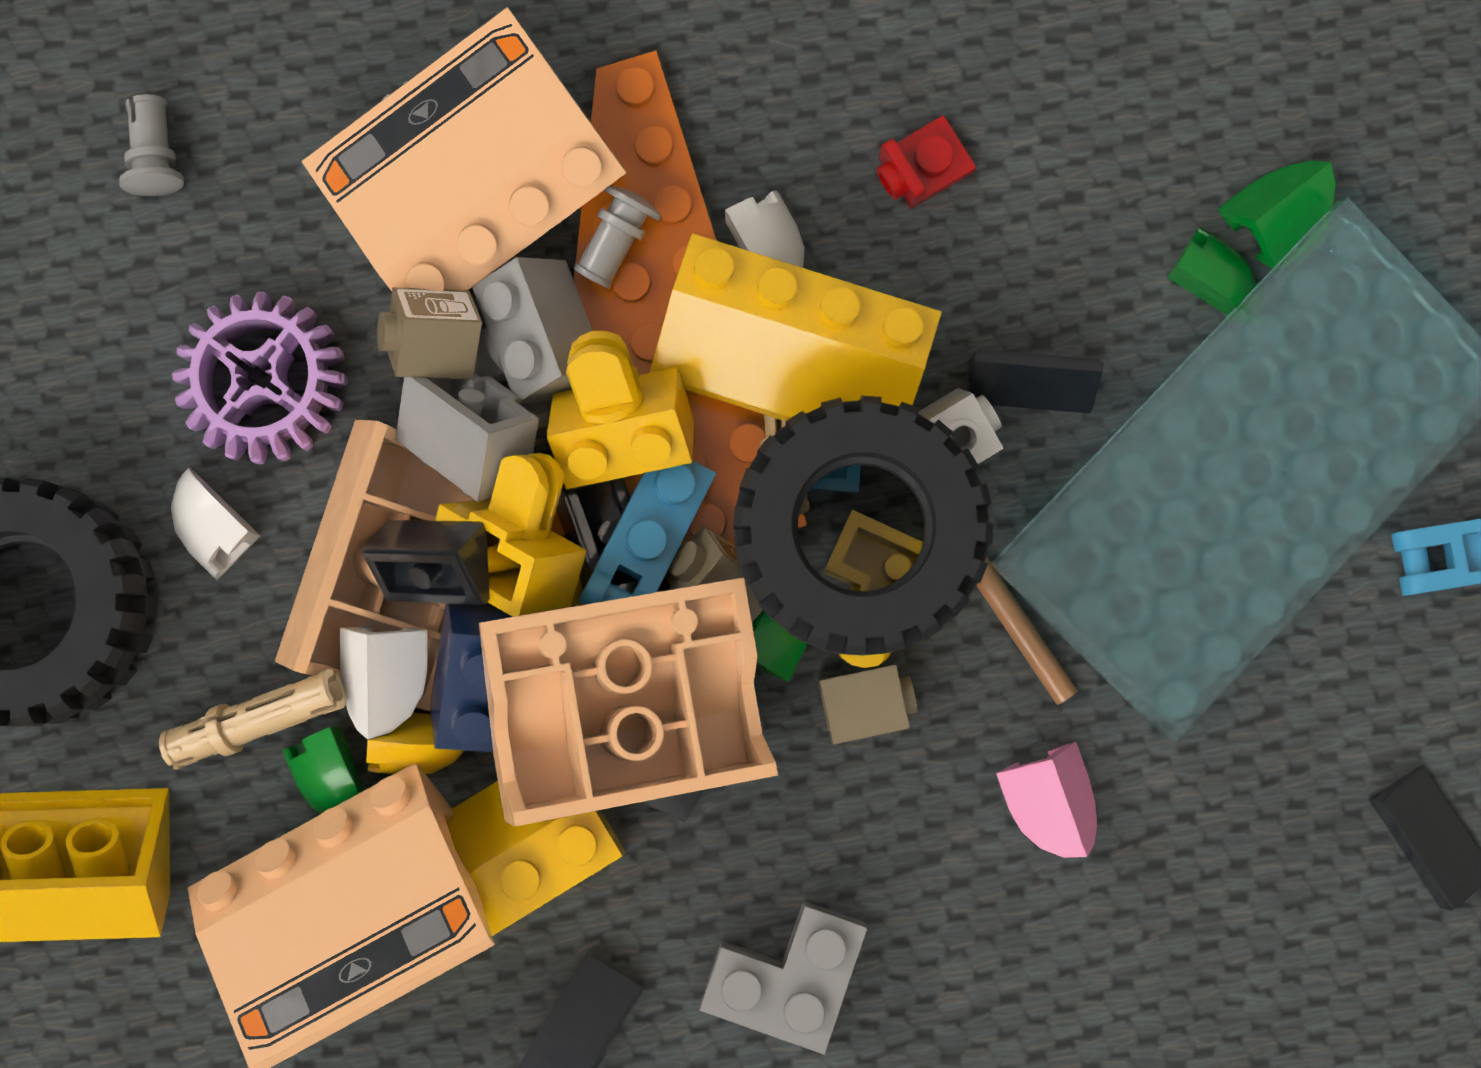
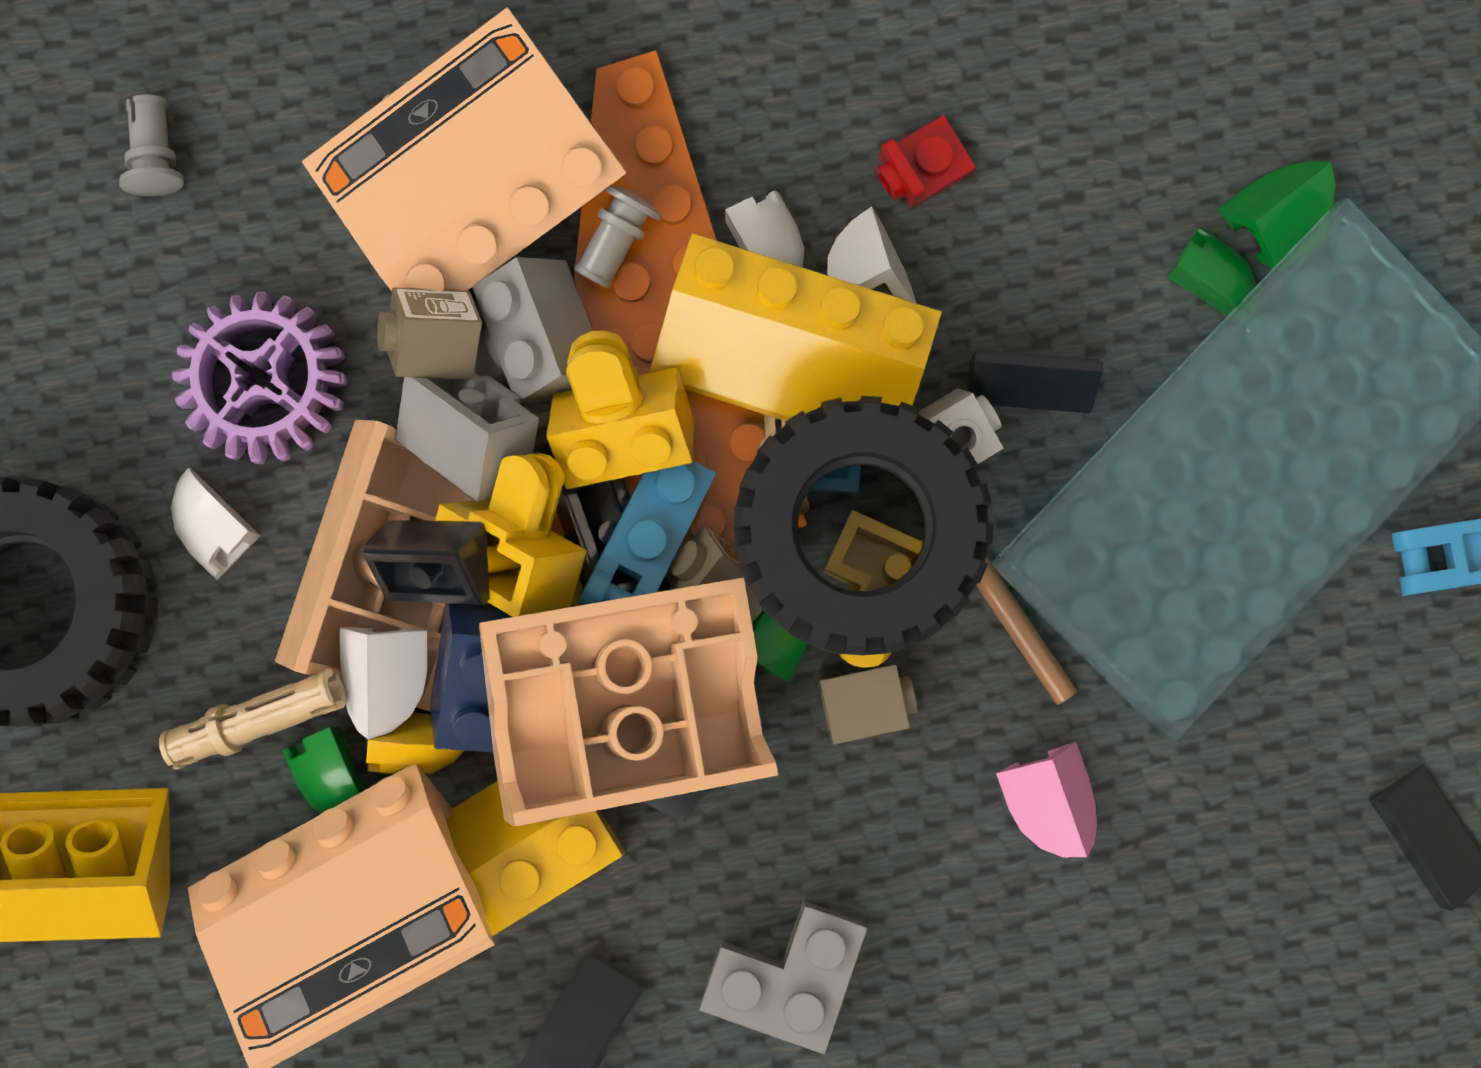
none -> white brick [827,206,917,304]

